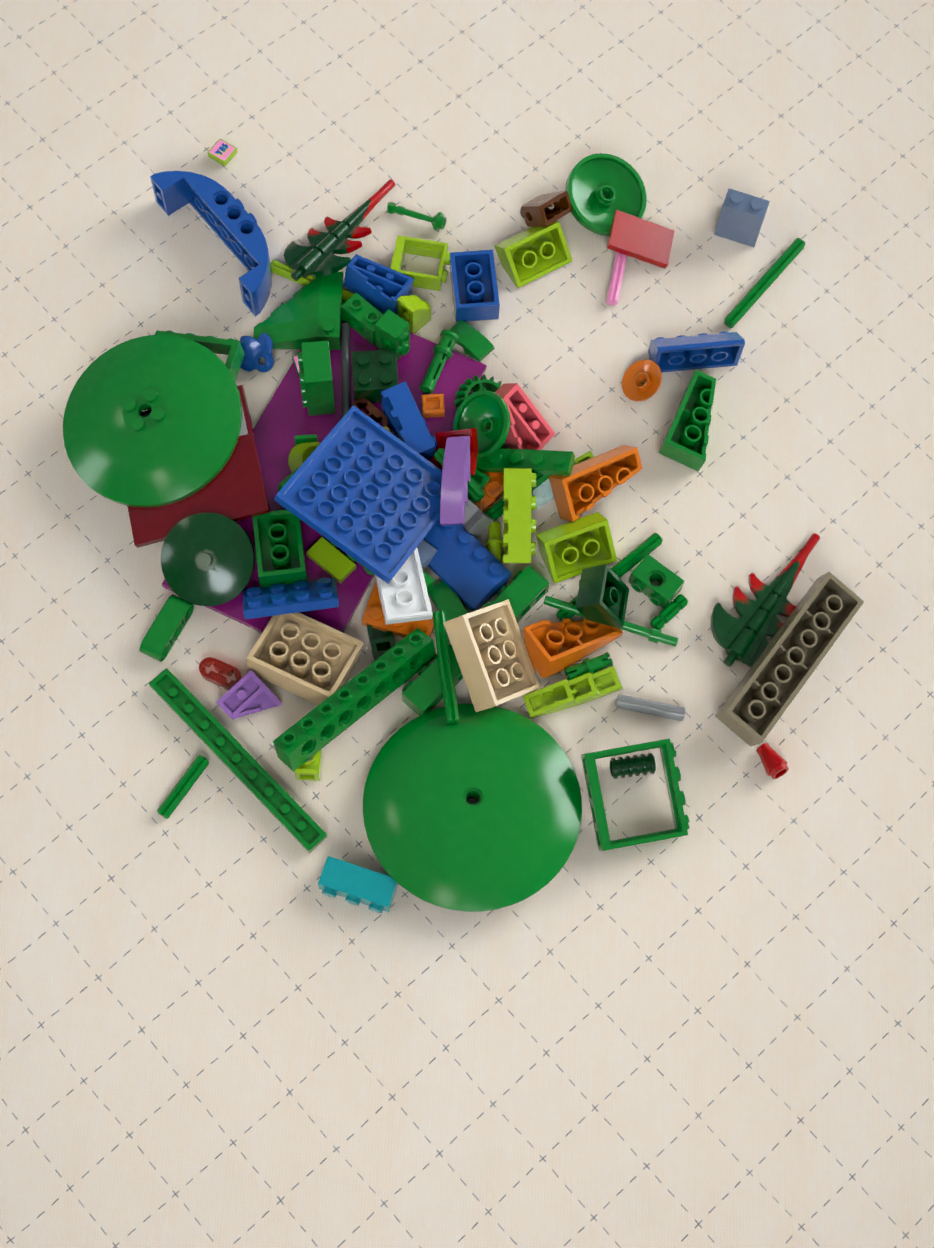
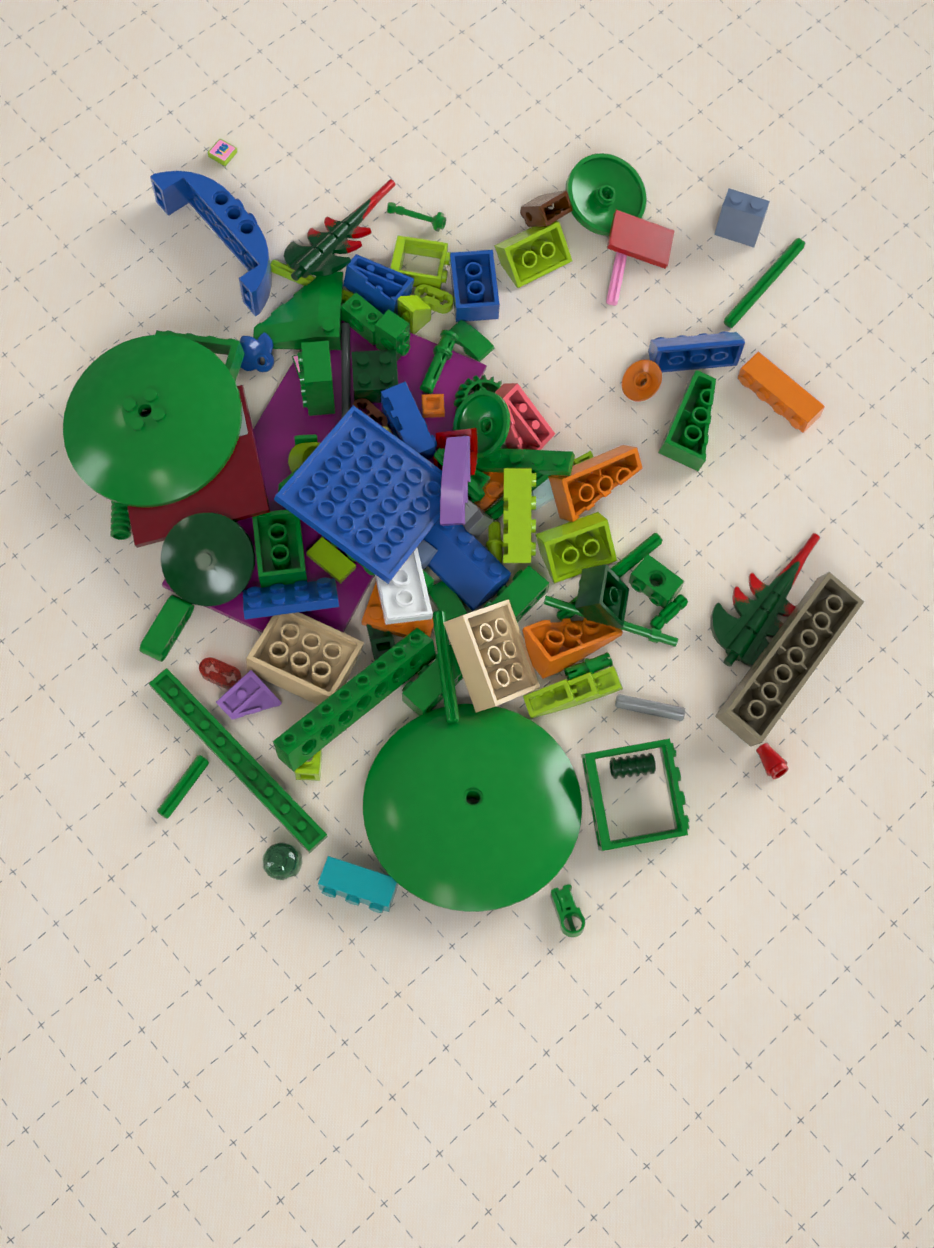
none -> green piece [110,501,131,540]
none -> clear green hair [262,842,303,880]
none -> lime beam [414,284,453,314]
none -> green piece [550,884,585,938]
none -> orange brick [737,351,825,433]

